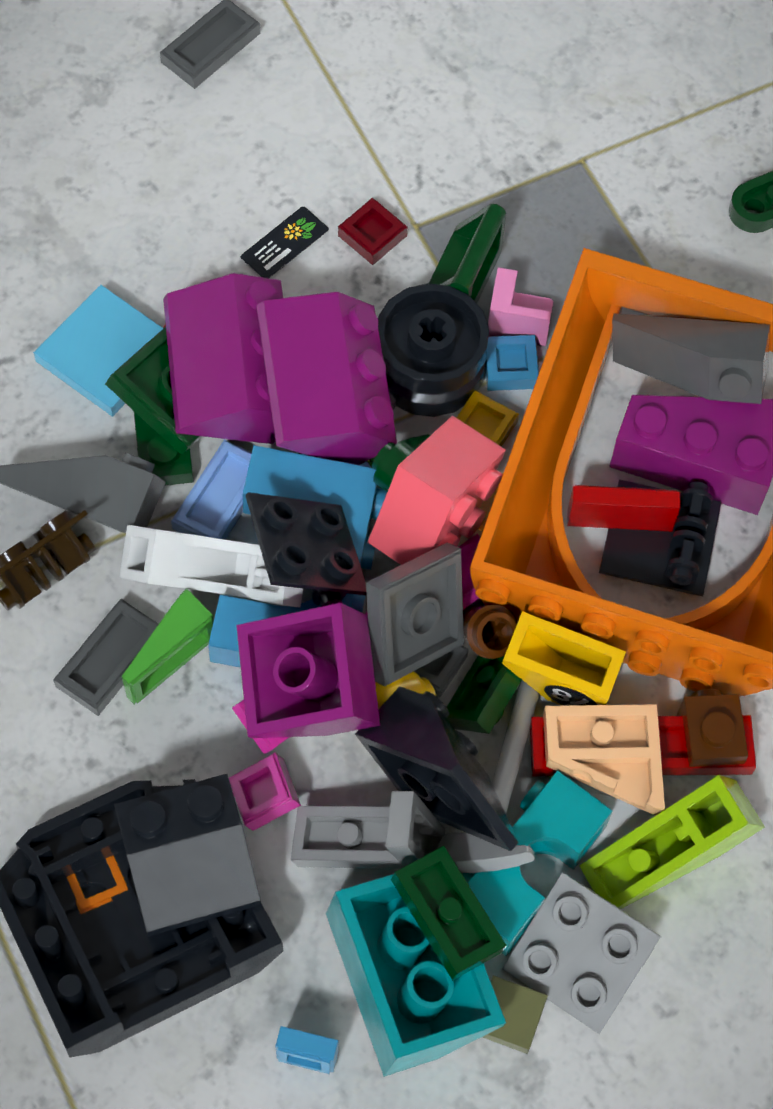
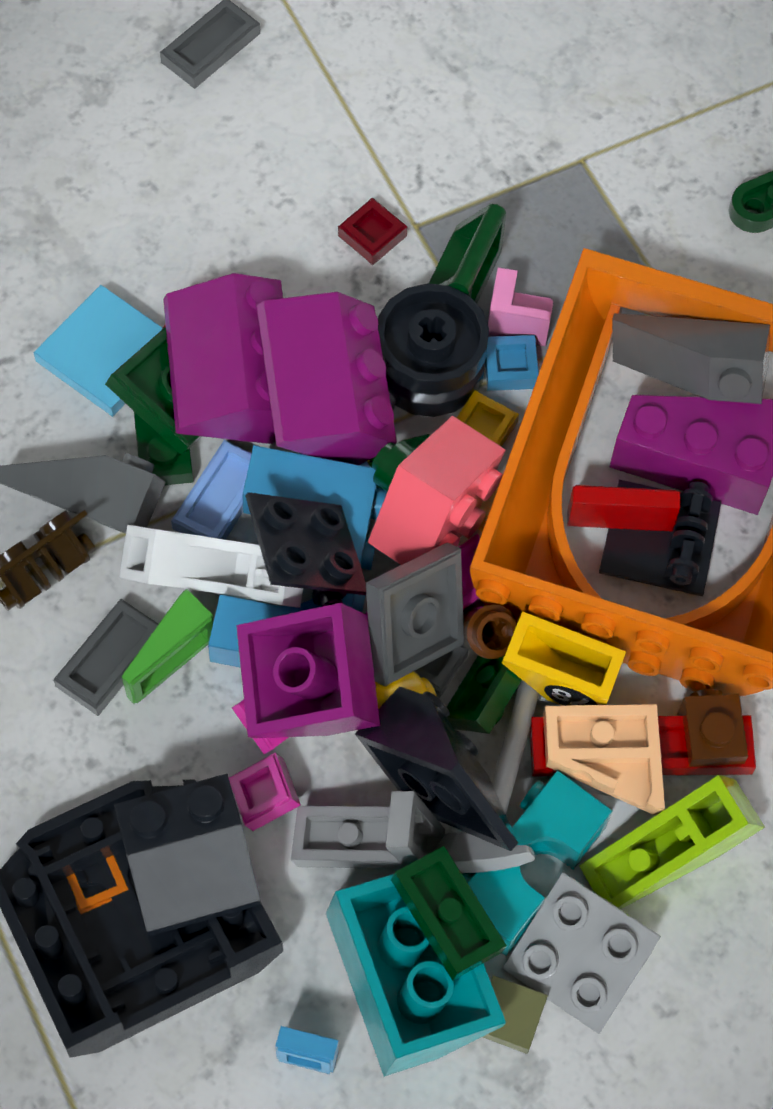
black sticker [240,207,329,278] -> none

